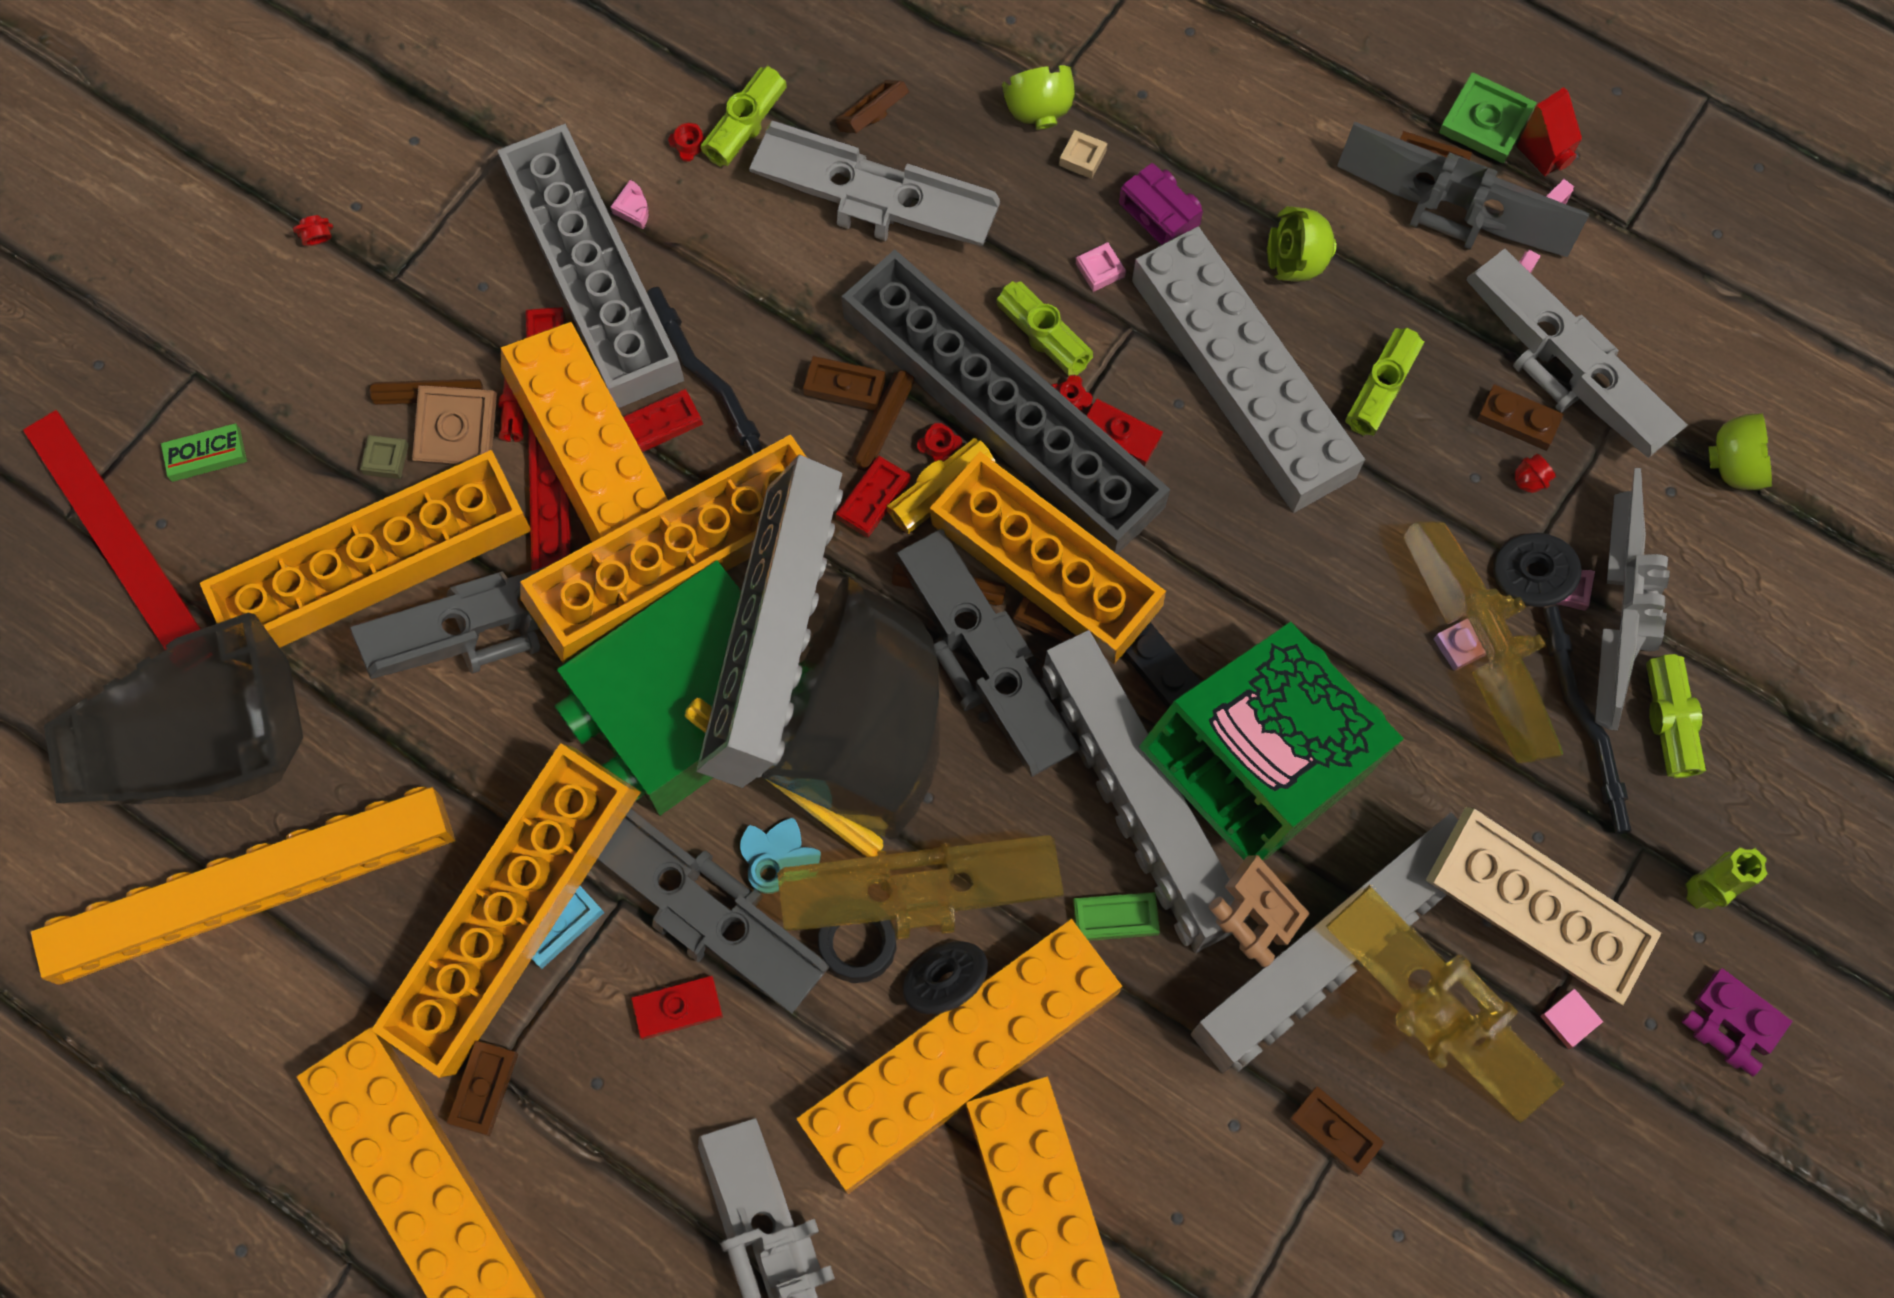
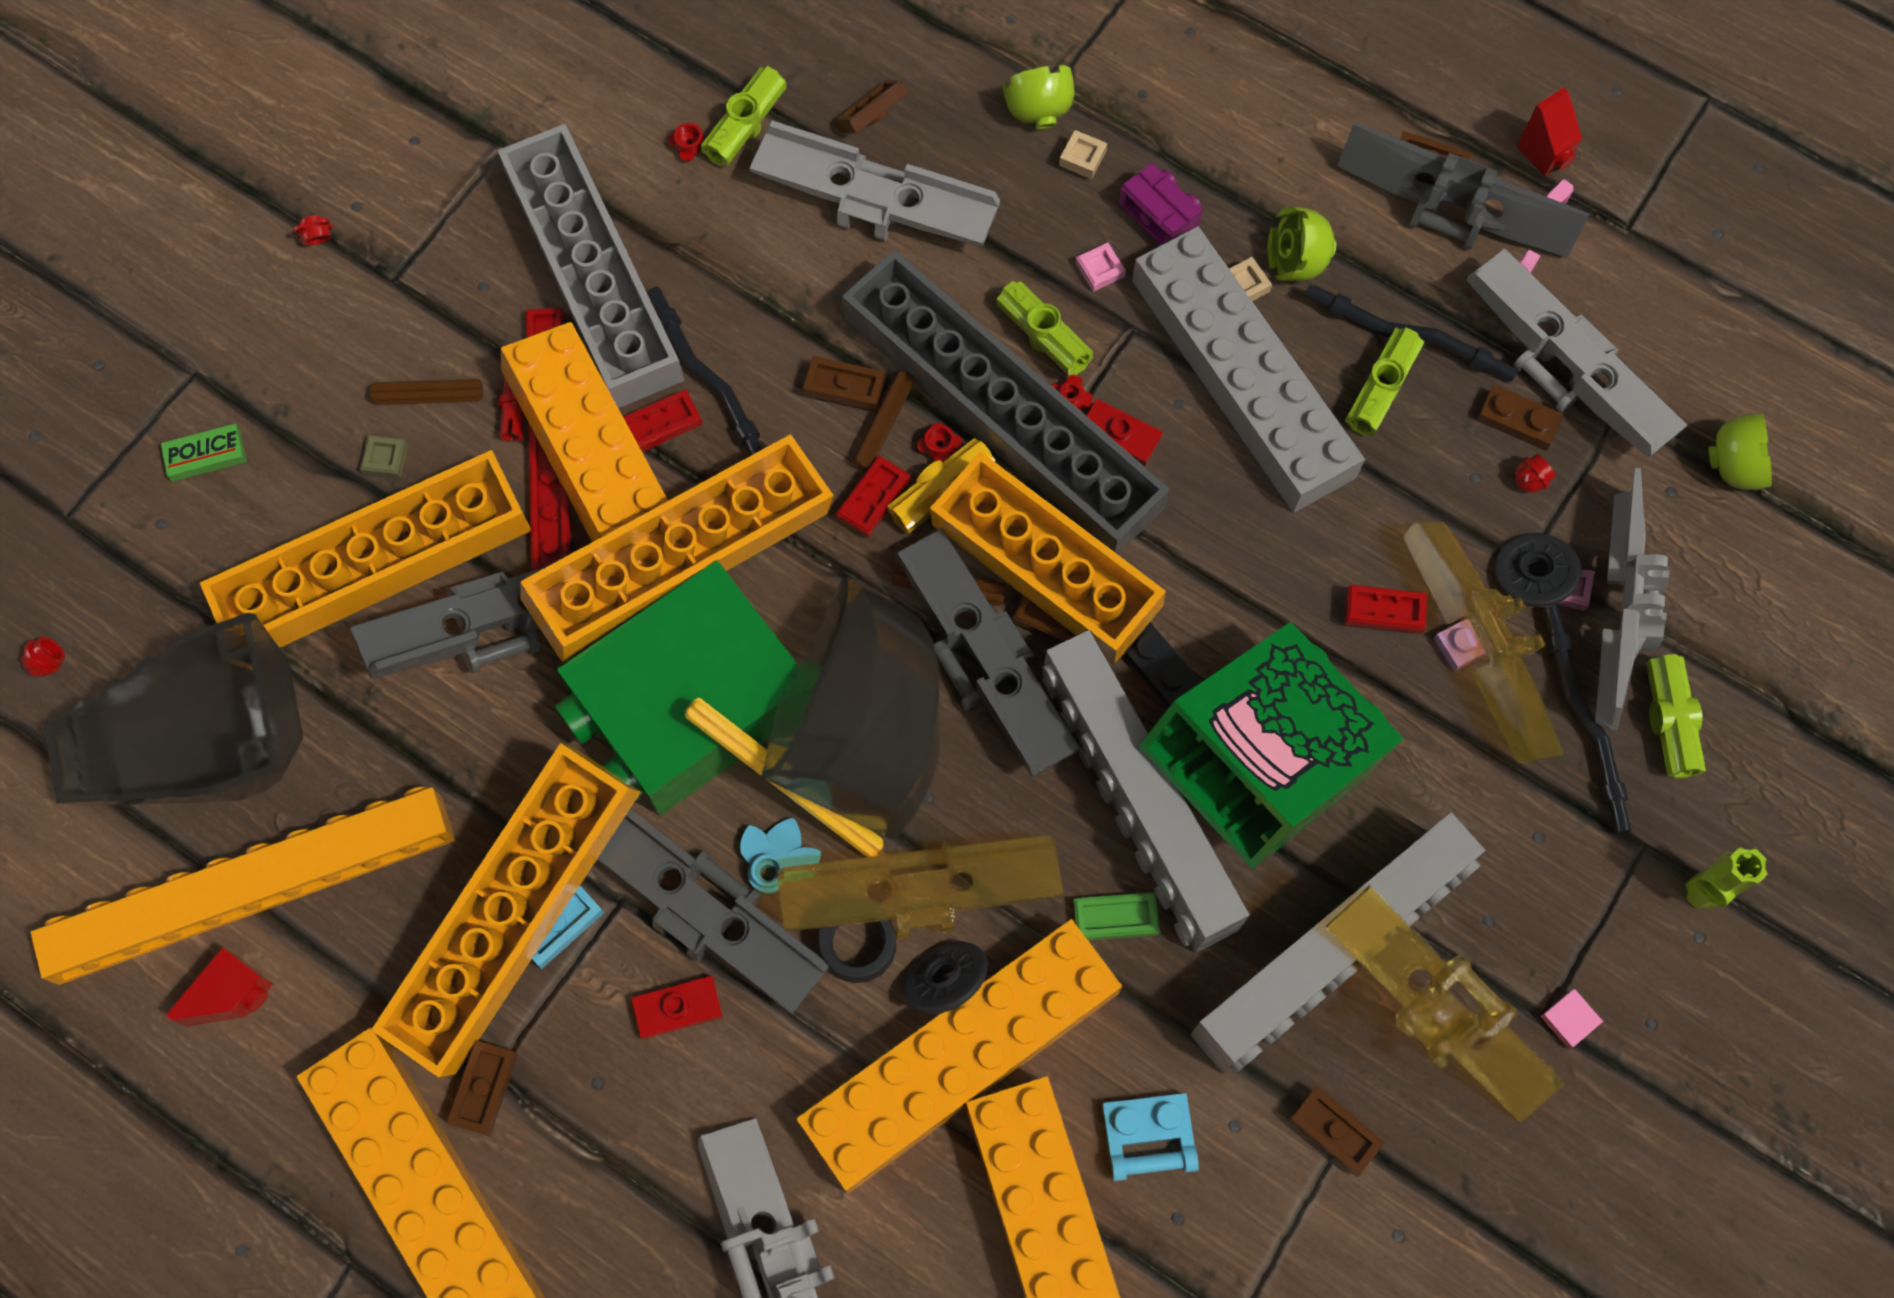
red tile [23,410,211,664] -> none
medium nougat plate [412,385,497,465] -> none
bright pink tile [611,180,648,229] -> none
light grey brick [696,454,843,788] -> none
medium nougat plate [1209,855,1309,967] -> none
tan plate [1425,807,1661,1005] -> none
bright green plate [1439,72,1537,164] -> none
magenta plate [1681,968,1793,1077] -> none
none -> red plate [20,637,65,677]
none -> red slope [165,948,274,1027]
none -> medium azure plate [1102,1093,1199,1181]
none -> tan plate [1229,257,1272,301]
none -> black bar [1303,283,1518,383]
none -> red plate [1345,584,1427,634]

